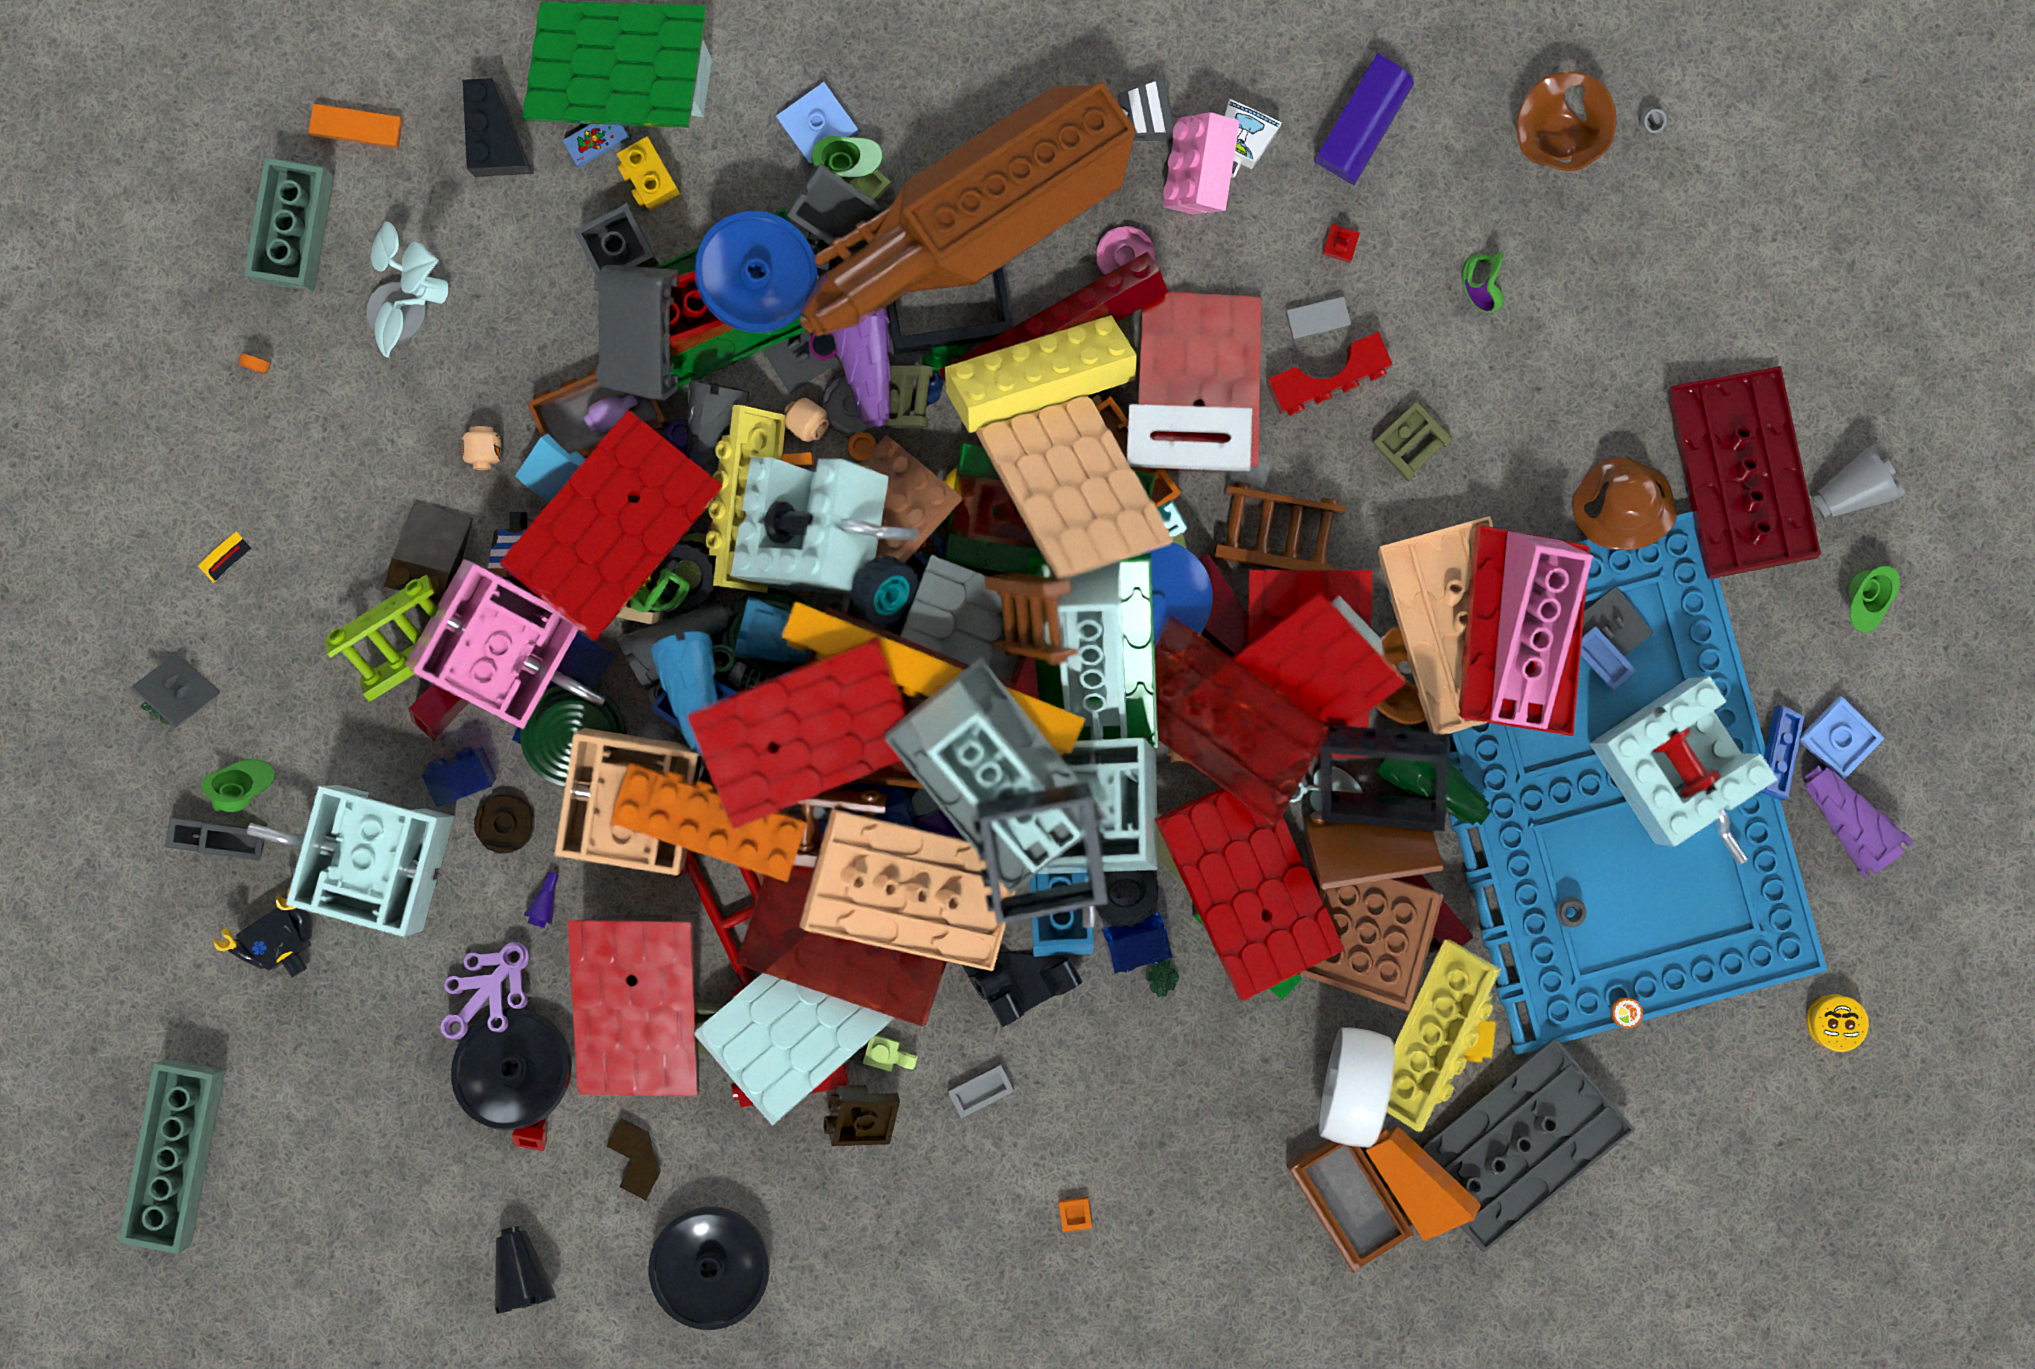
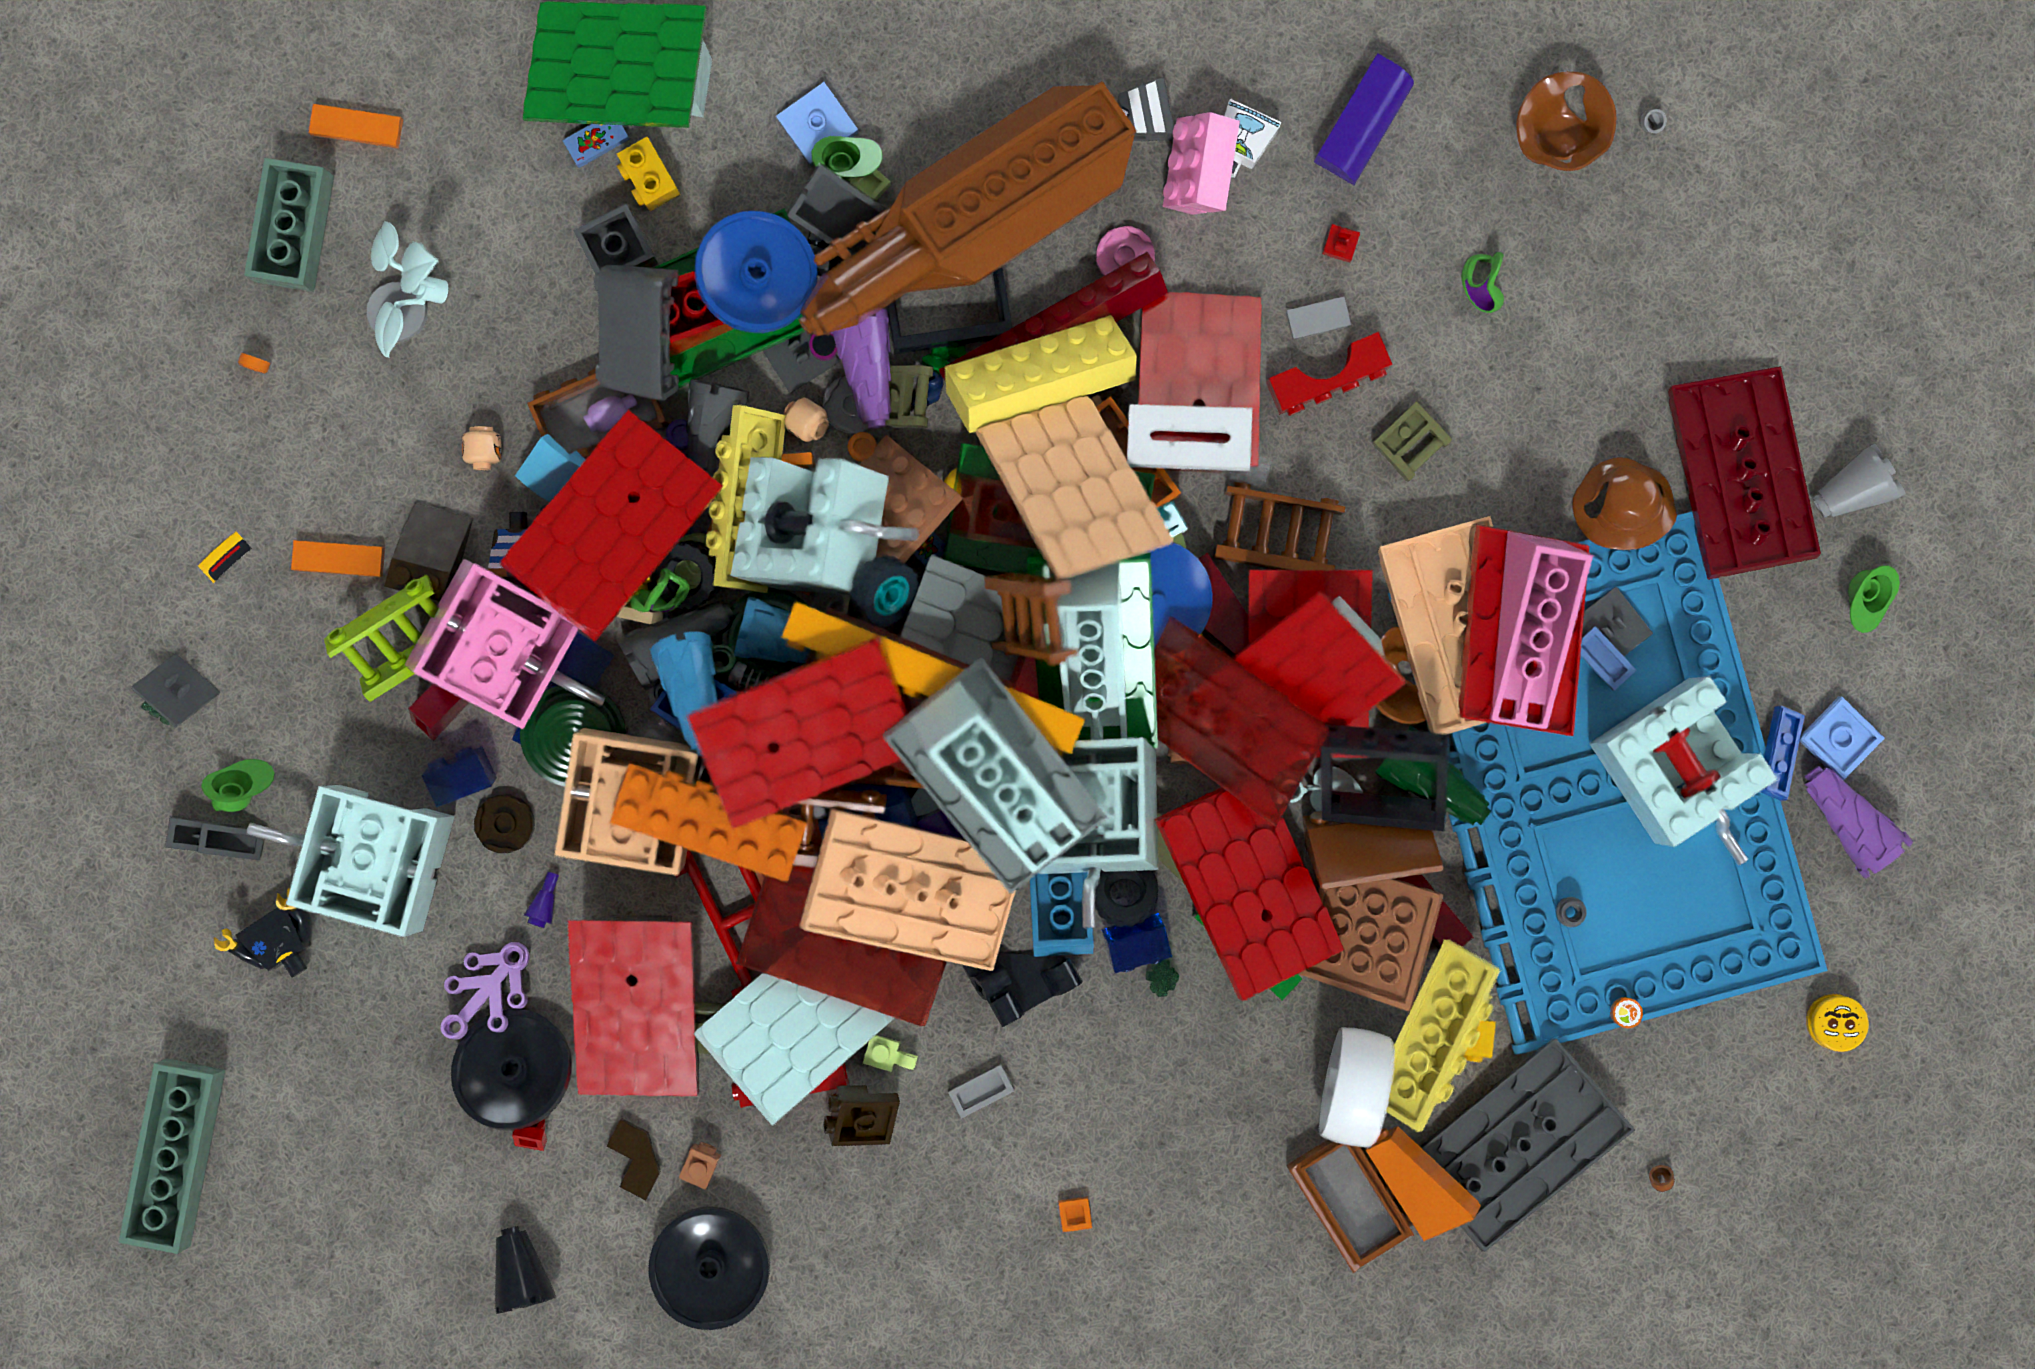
black wedge [462,78,533,177] -> none
black window [972,781,1108,925] -> none
none -> orange tile [291,540,385,577]
none -> nougat bracket [679,1142,721,1190]
none -> dark orange hinge [1649,1165,1675,1192]

